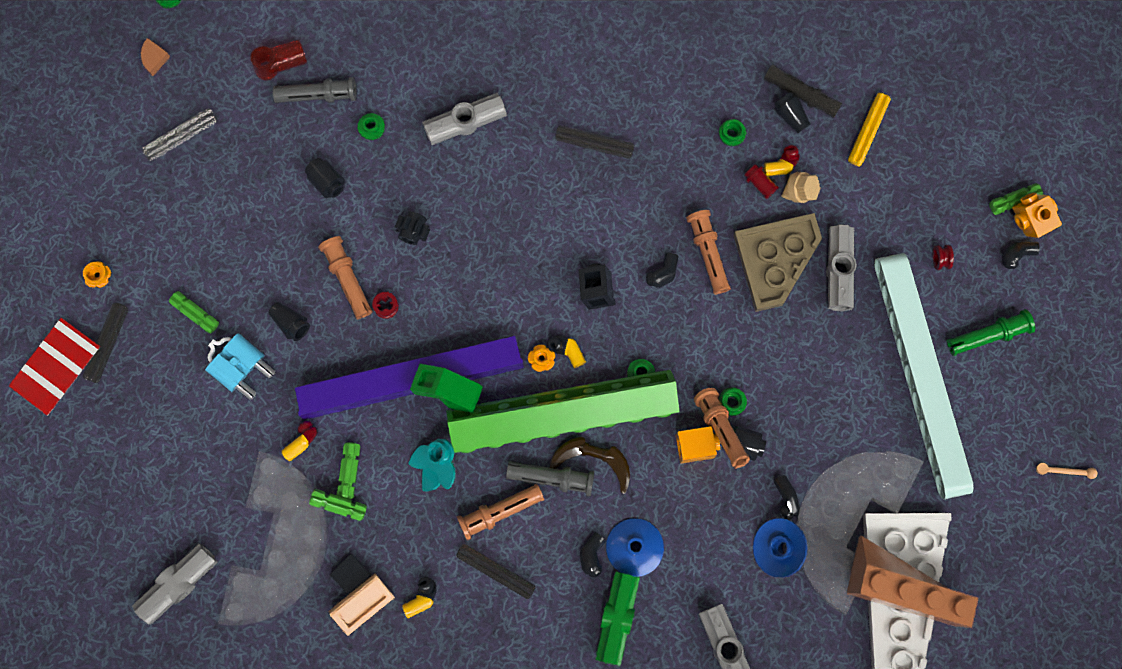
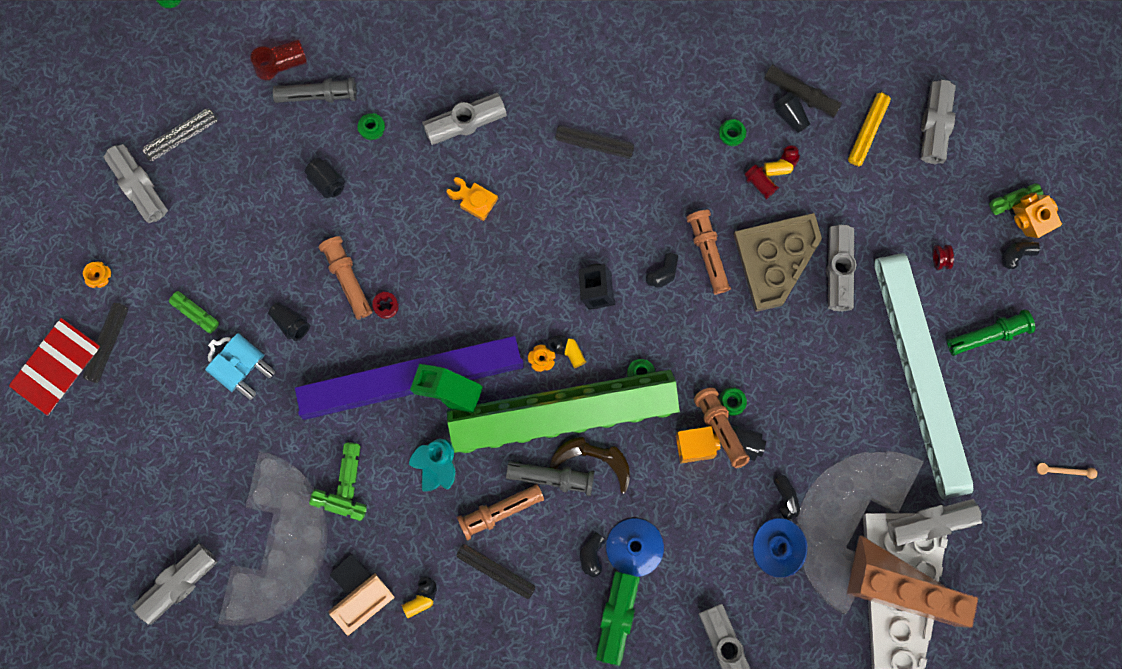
nougat tile [141,38,170,76] -> none
arm [281,421,317,461] -> none
black gear [395,211,430,245] -> none
tan piece [782,172,821,203] -> none
none -> light grey piece [103,144,168,223]
none -> light orange plate [446,177,498,221]
none -> light grey piece [887,499,982,547]
none -> light grey piece [921,80,956,164]

